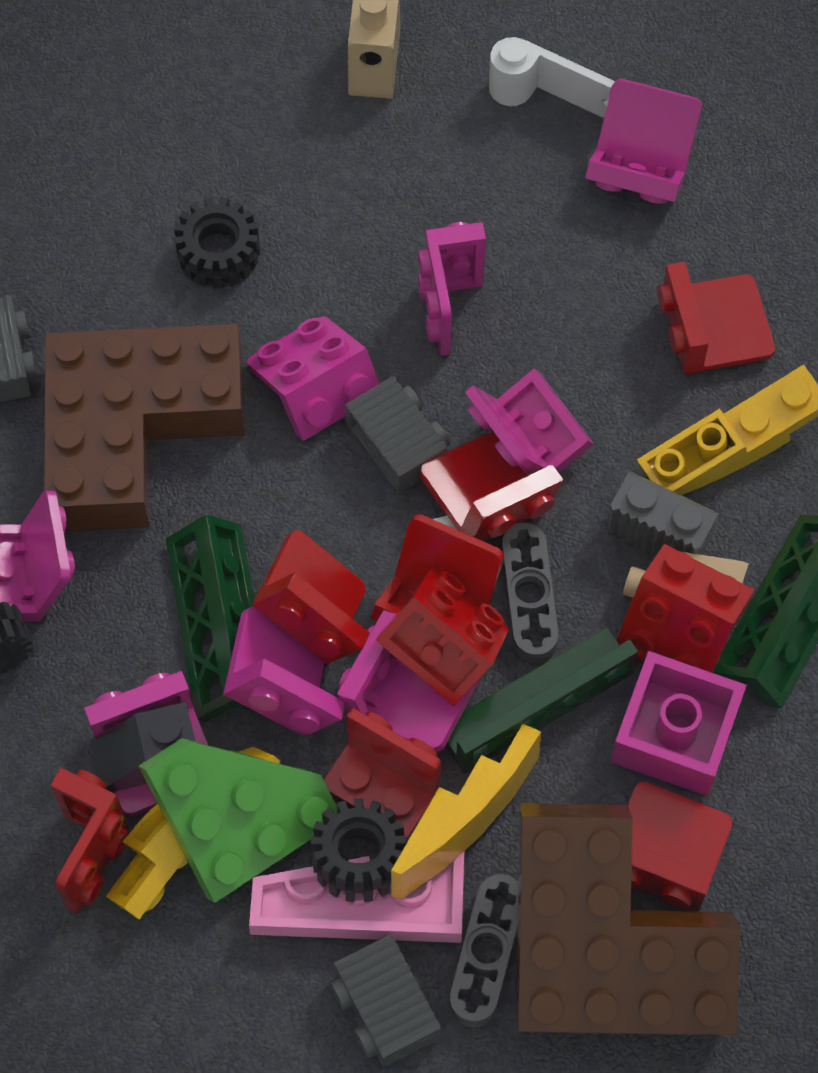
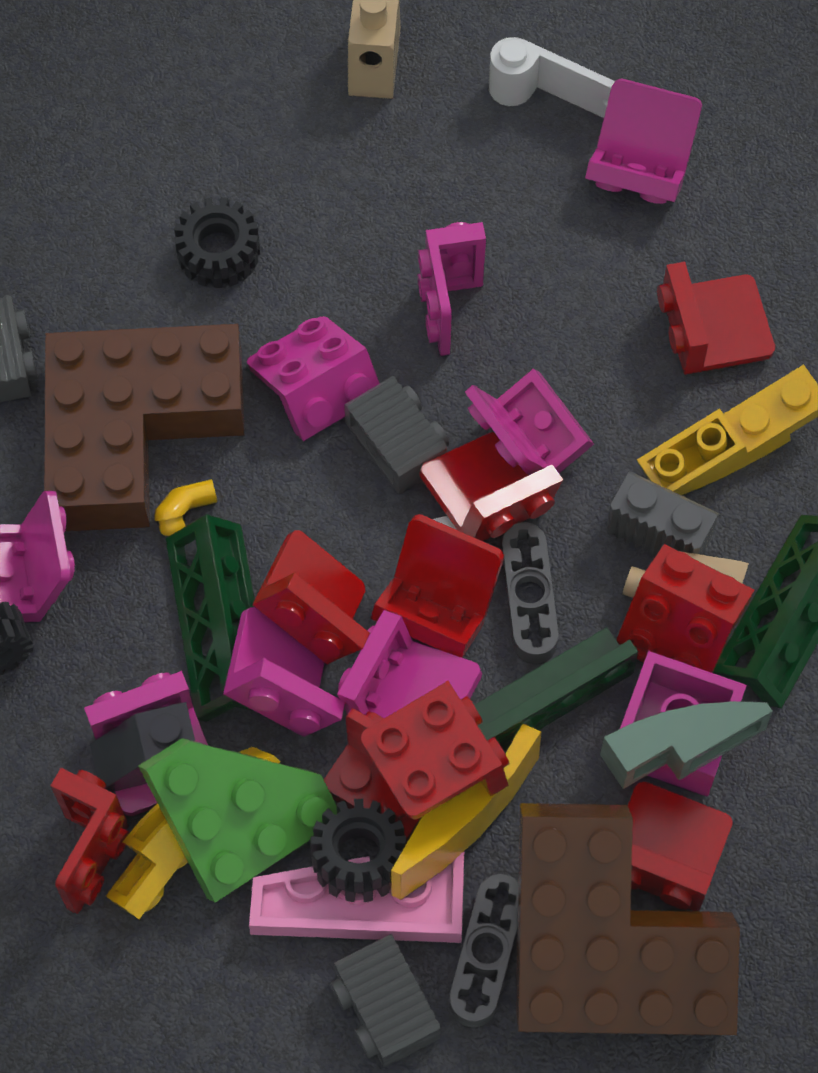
red bracket [375,565,509,706] -> none
none -> yellow arm [154,479,217,536]
none -> red bracket [361,681,510,819]
none -> sand green slope [600,701,773,789]

